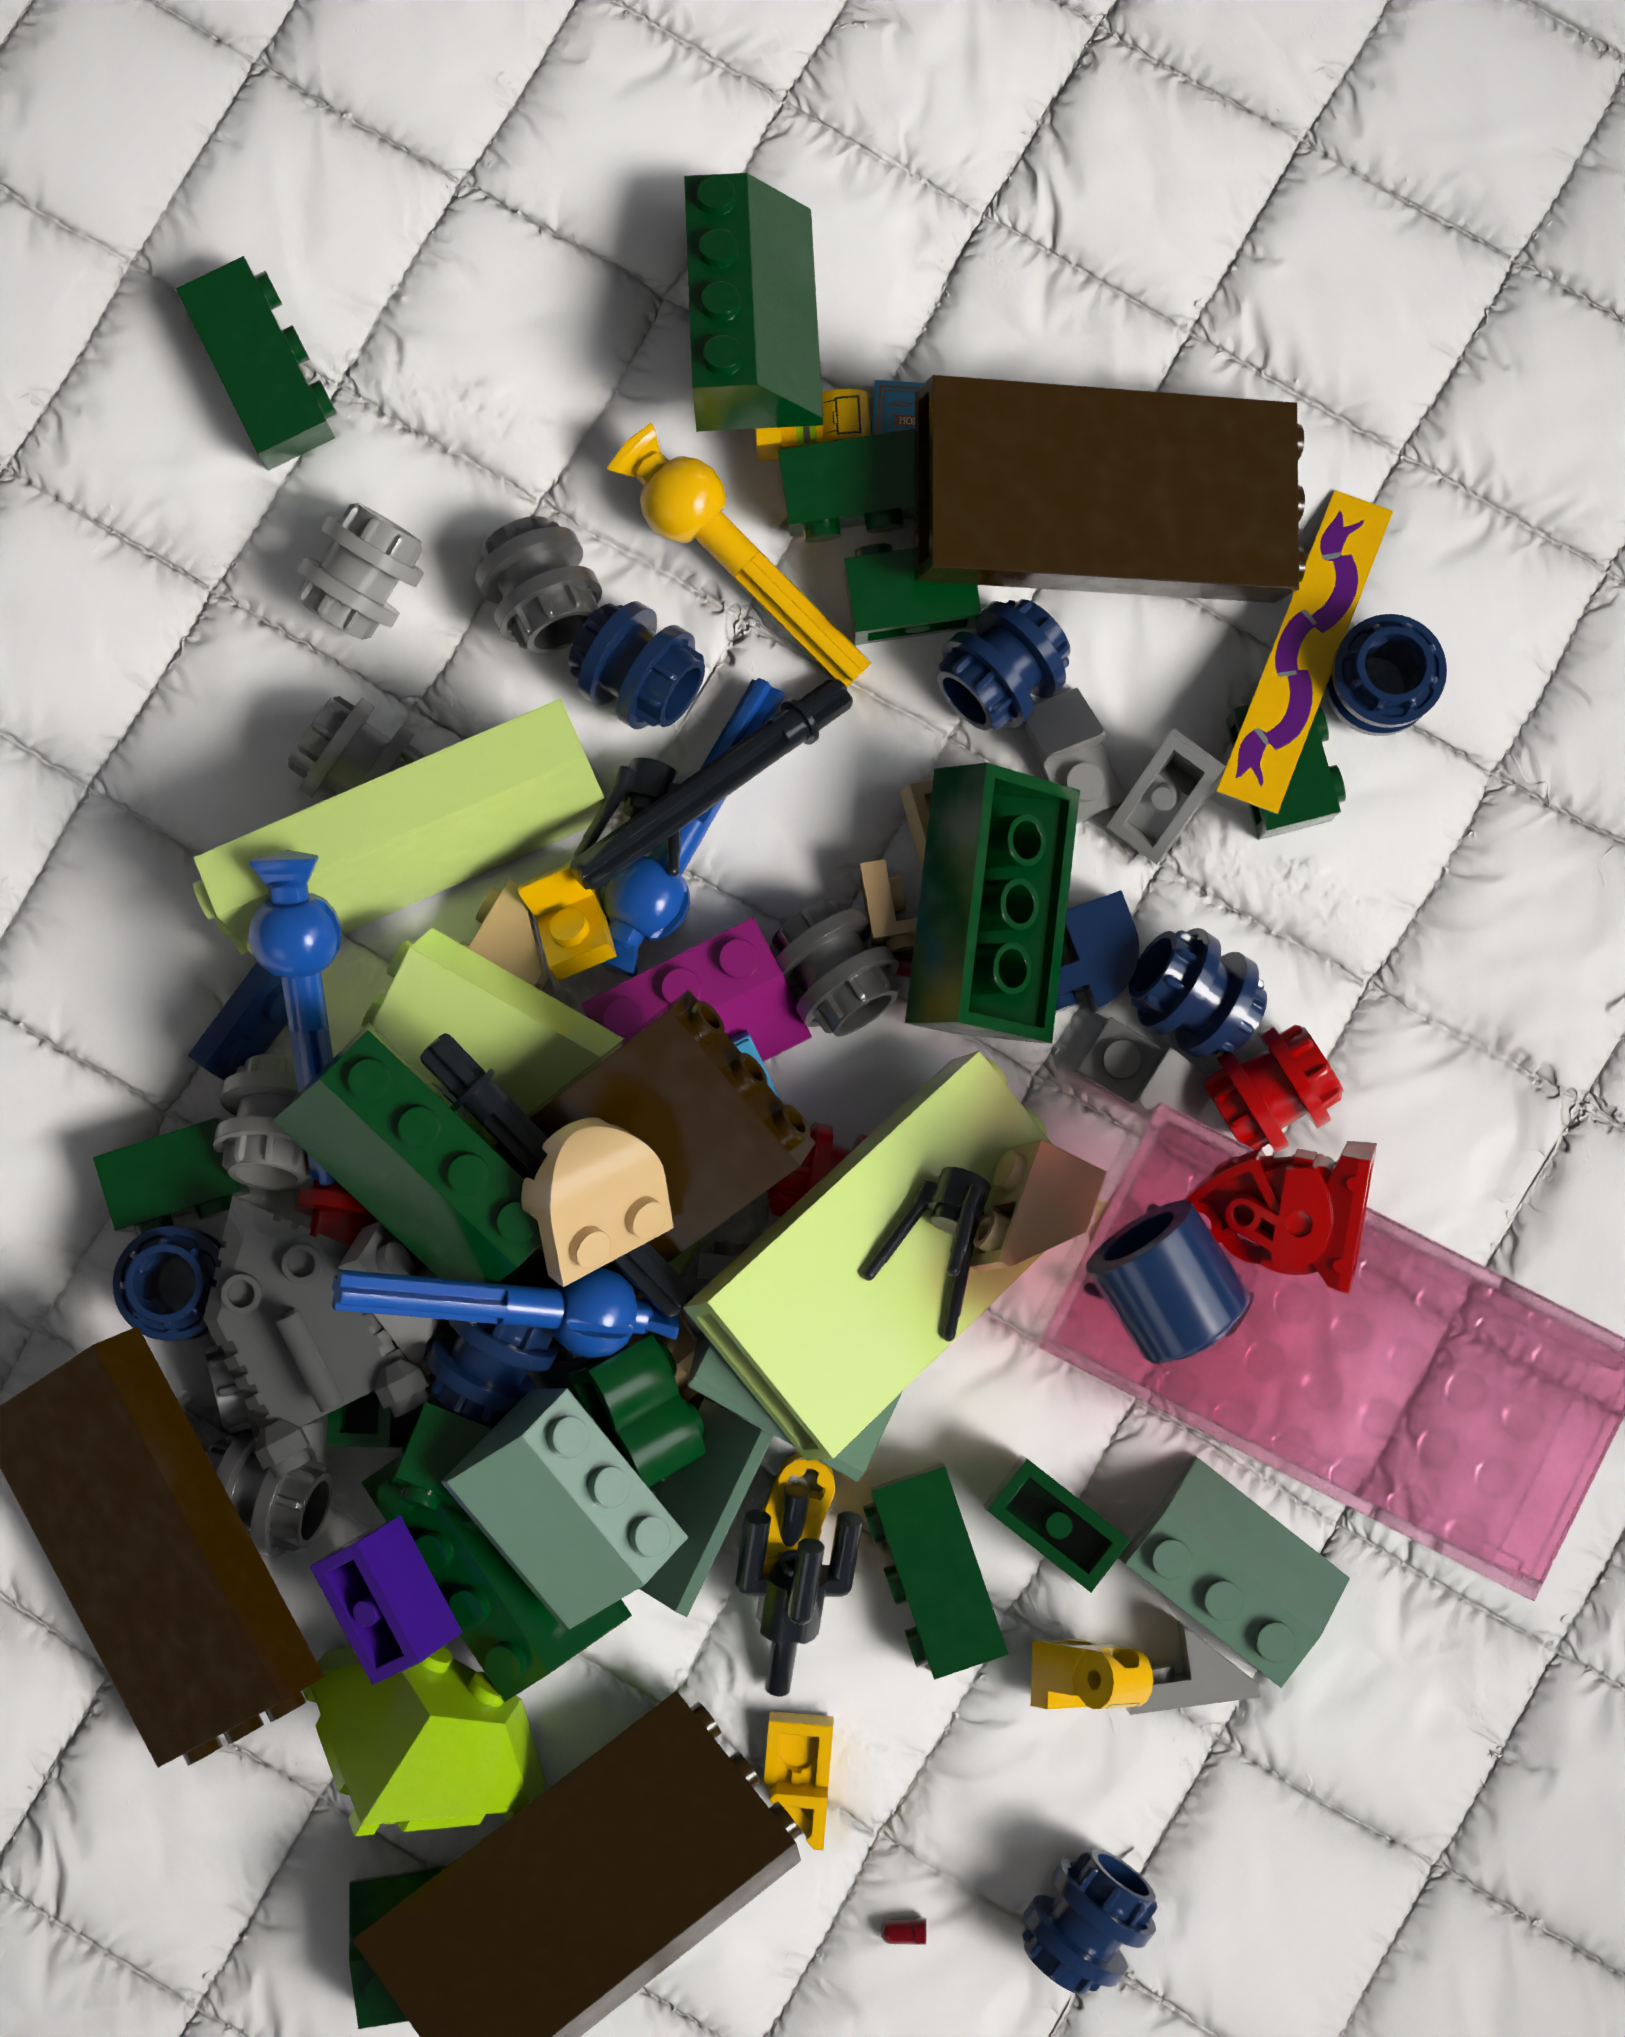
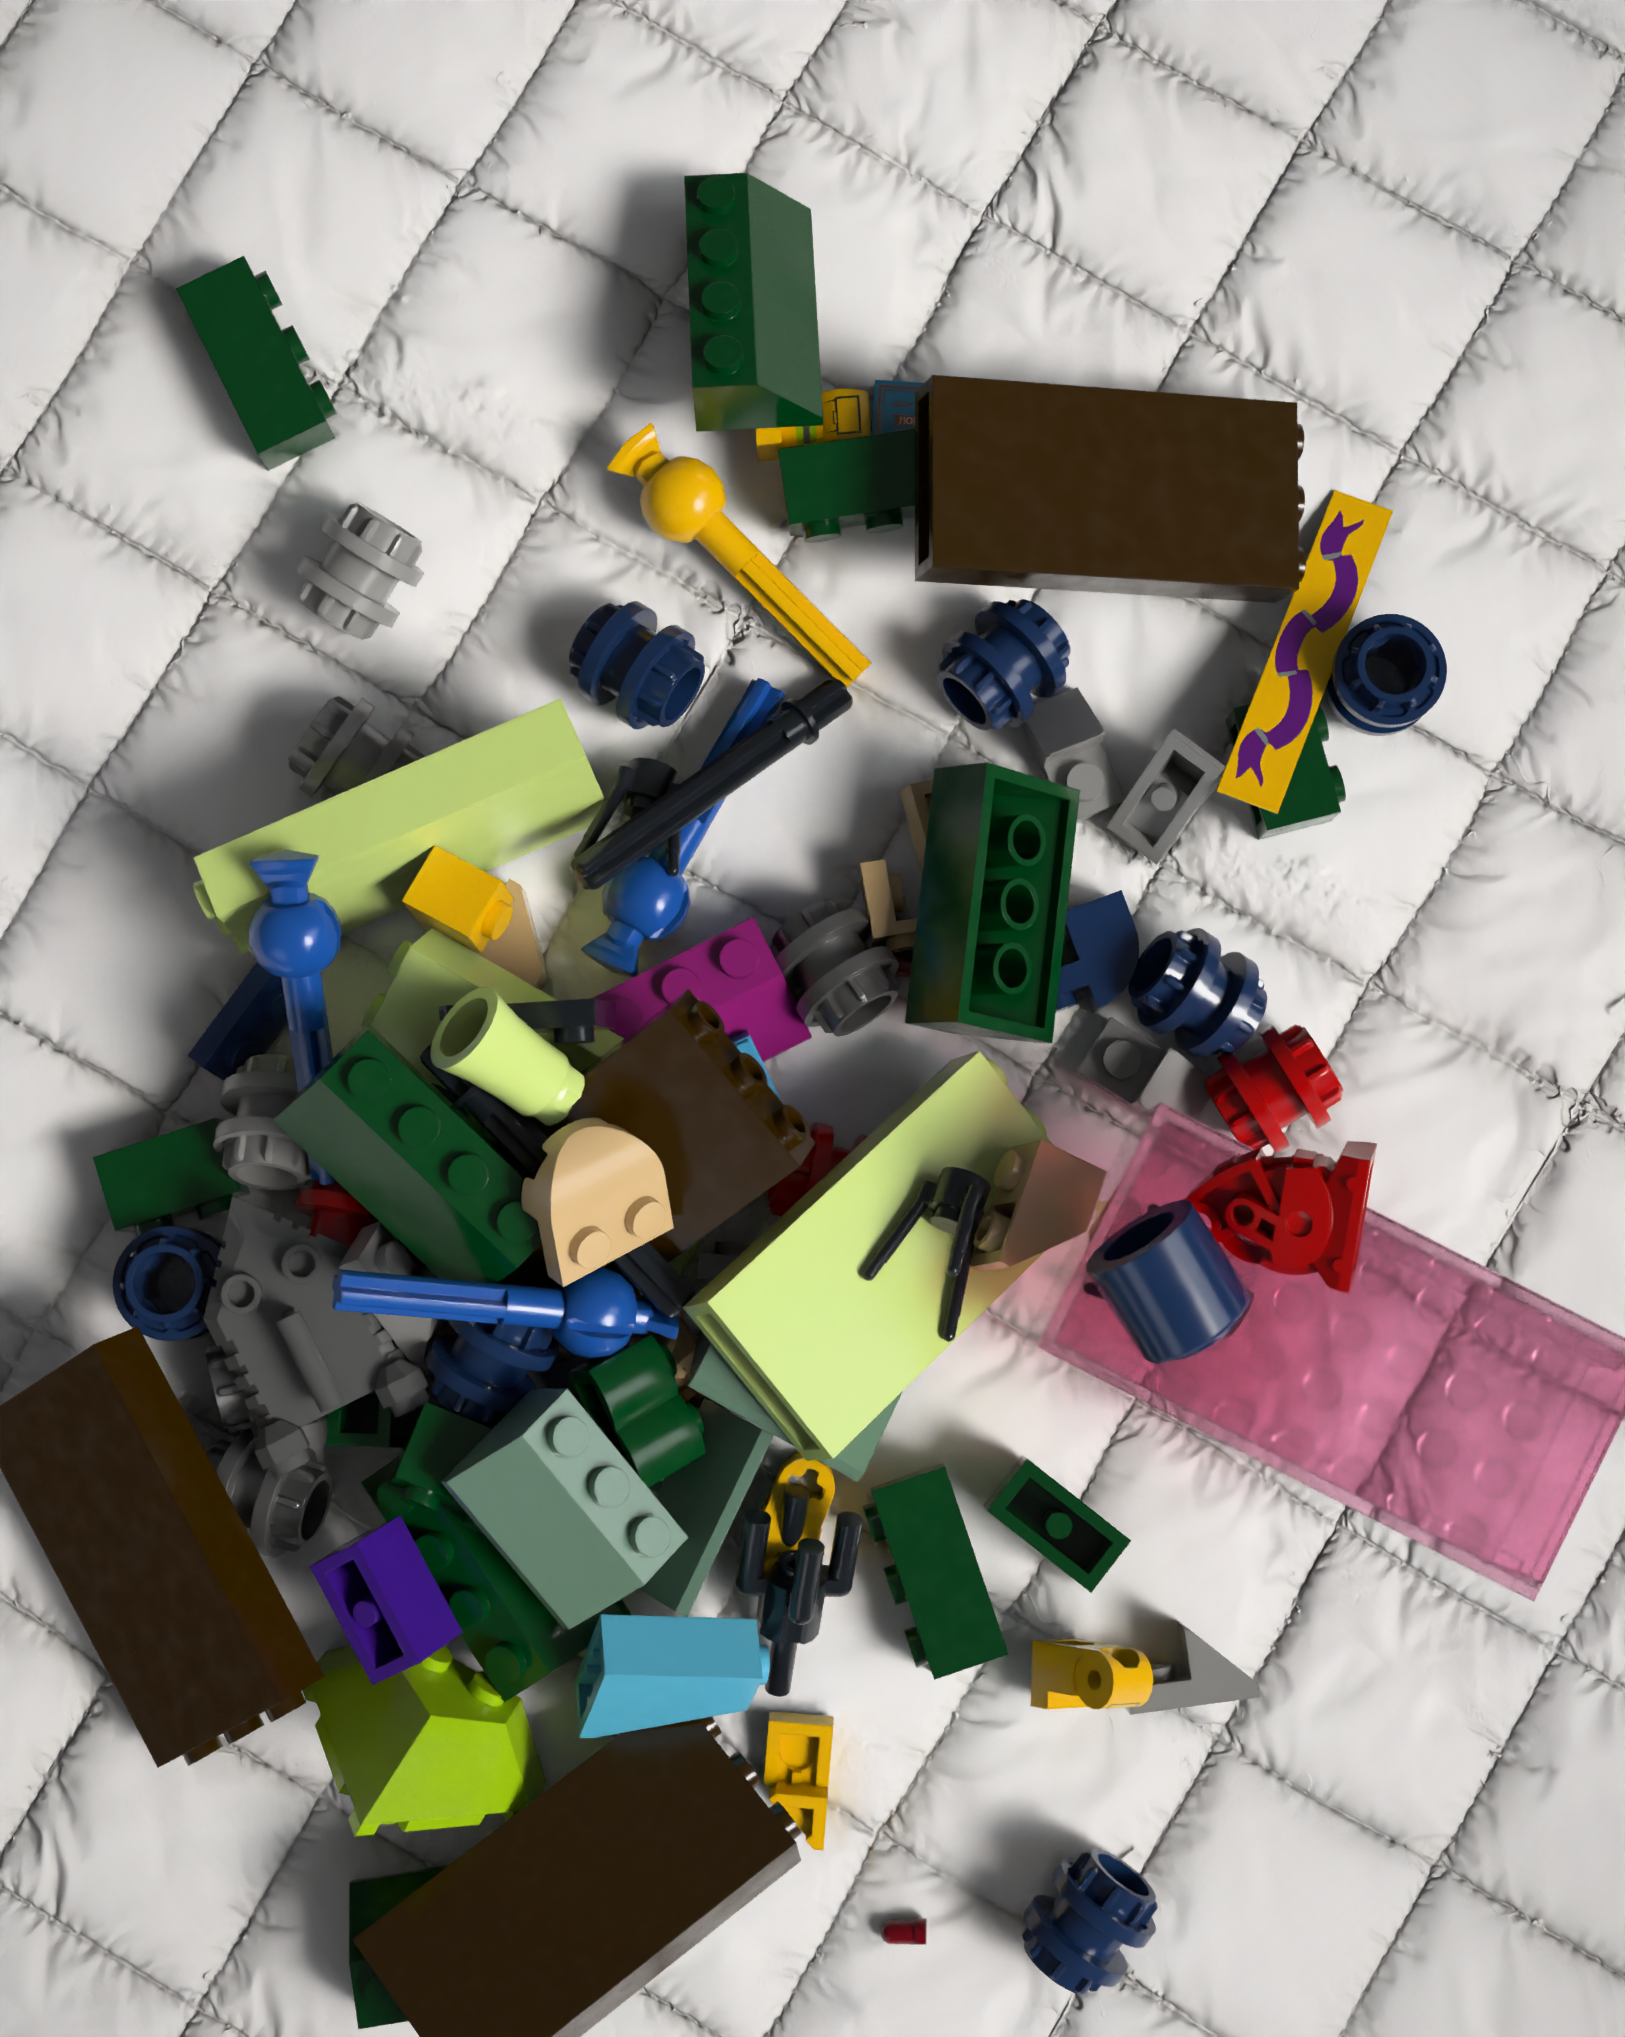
flat silver piece [475,516,602,654] -> none
yellow slope [517,861,617,981] -> none
dark green brick [844,543,982,645] -> none
sand green slope [1118,1457,1350,1688] -> none
none -> yellow slope [401,845,514,953]
none -> yellowish green plant [430,986,585,1126]
none -> black hinge [439,998,616,1044]
none -> medium azure slope [575,1614,770,1738]

